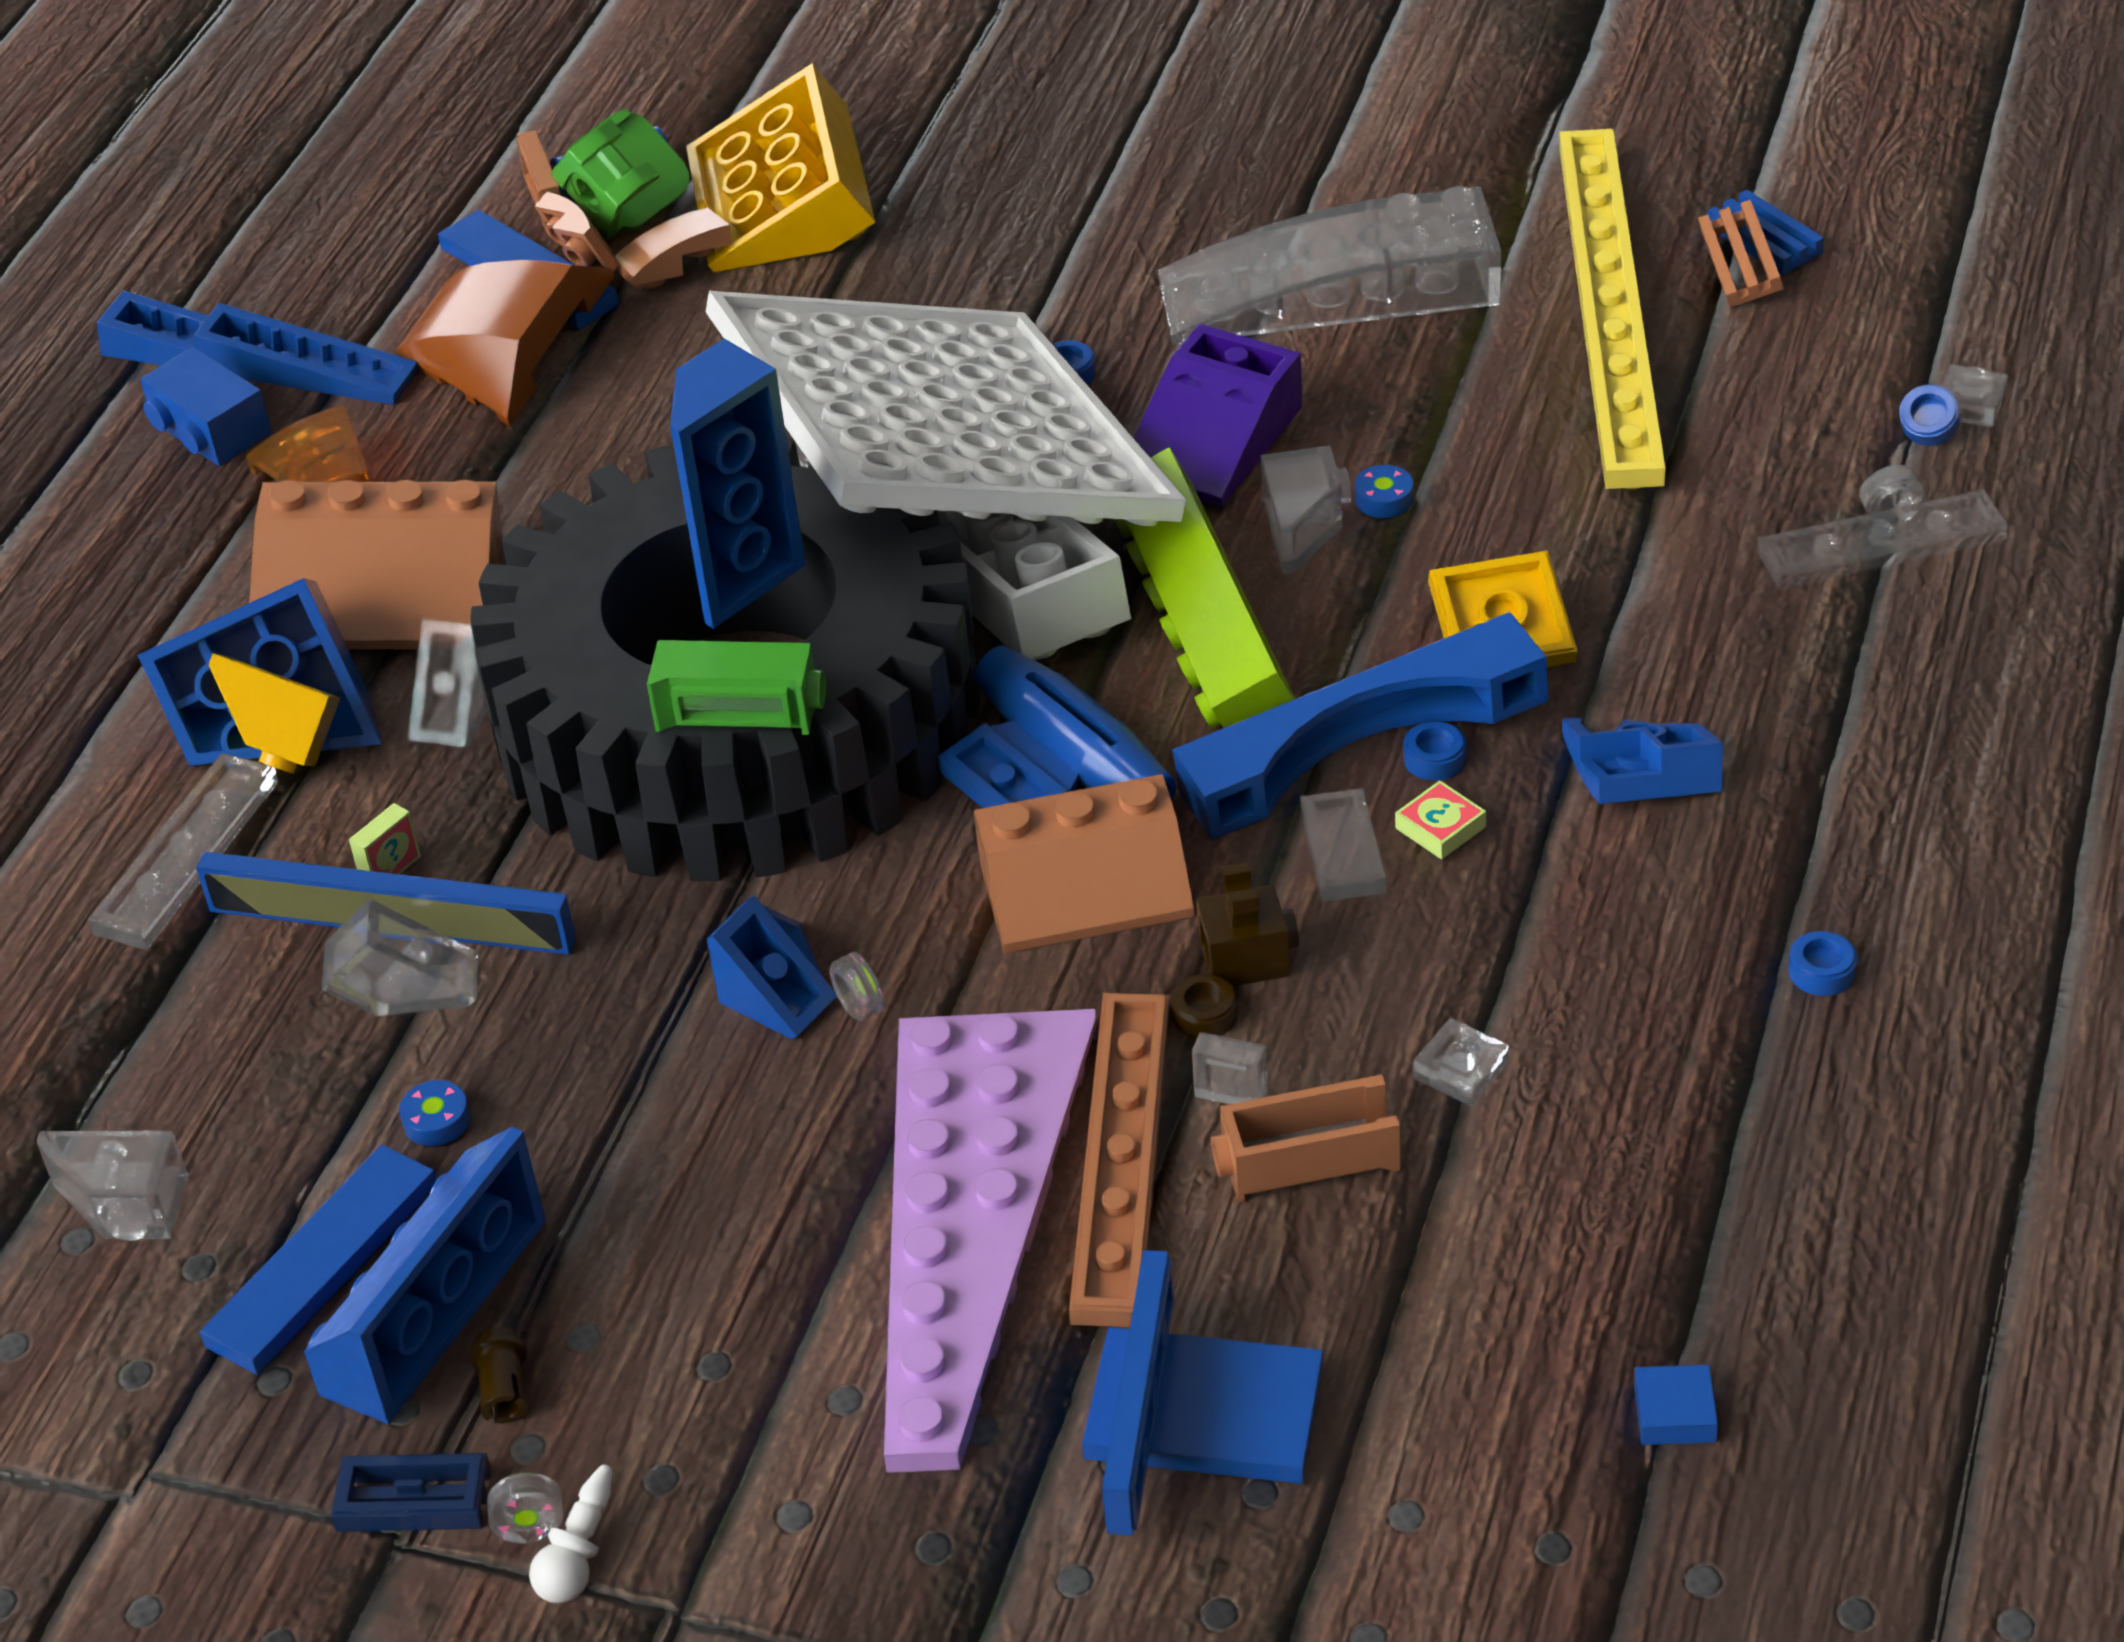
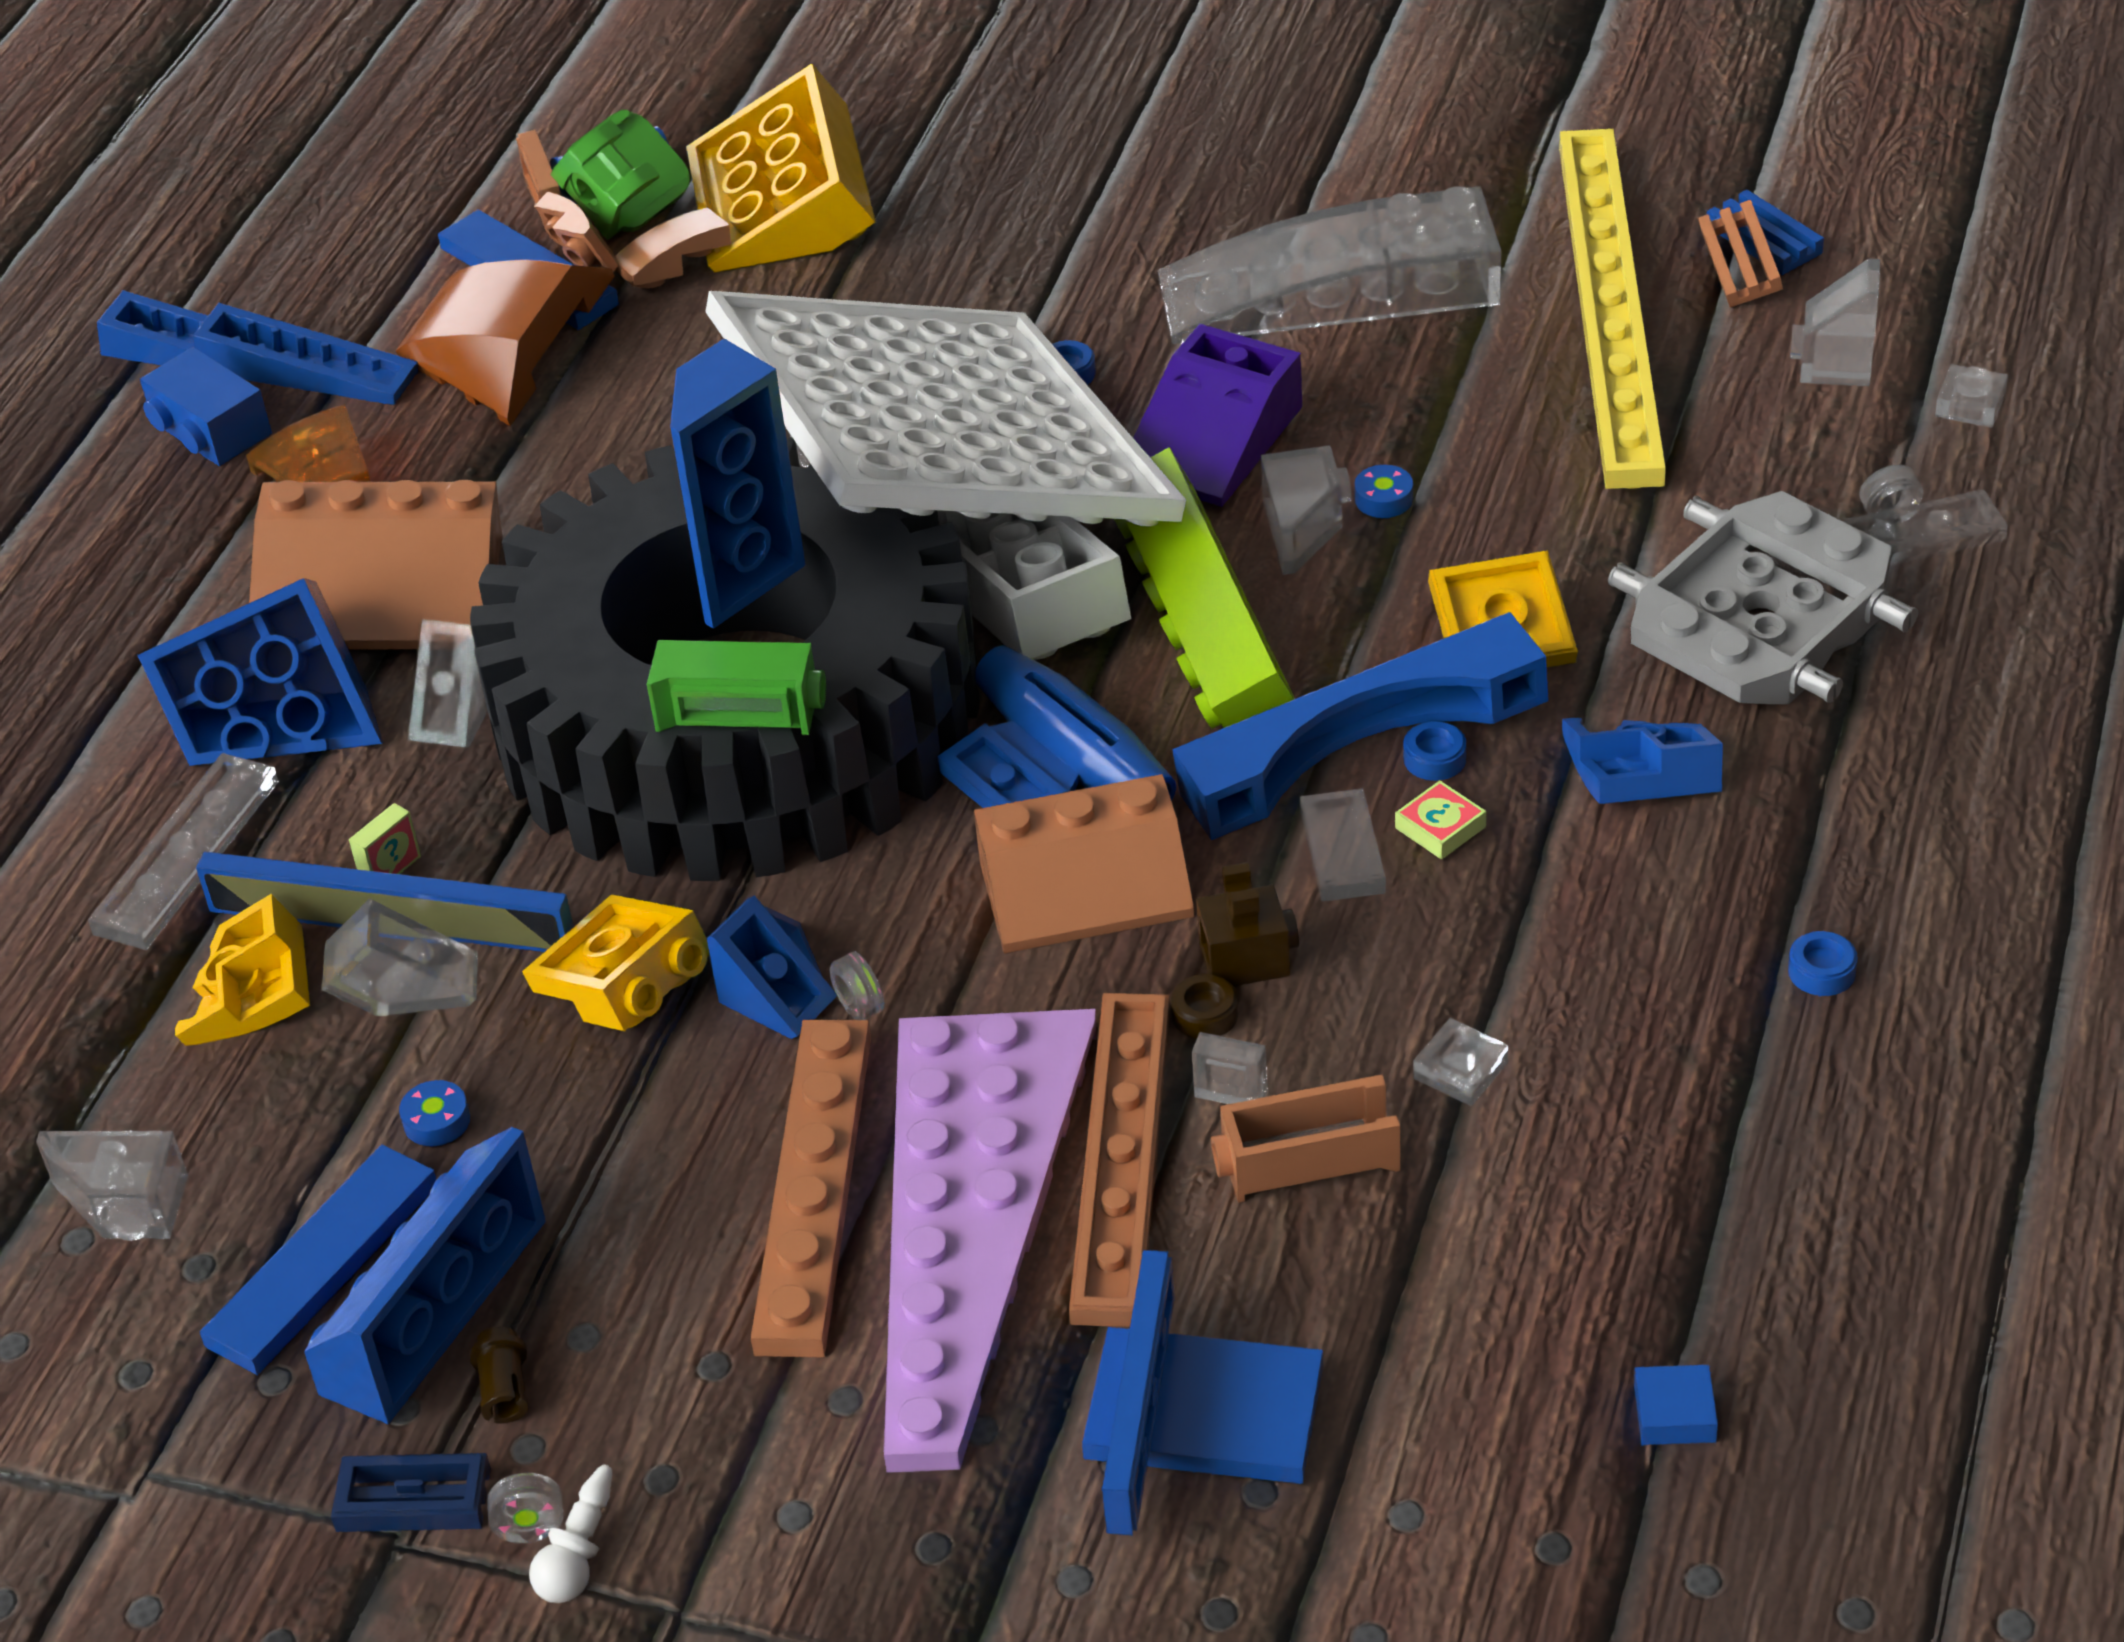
yellow slope [209,653,340,773] -> none
tile [1899,384,1960,446] -> none
none -> yellow slope [175,894,310,1046]
none -> yellow plate [522,894,710,1031]
none -> nougat plate [751,1020,871,1357]
none -> light grey piece [1608,491,1918,705]
none -> clear slope [1790,259,1880,386]

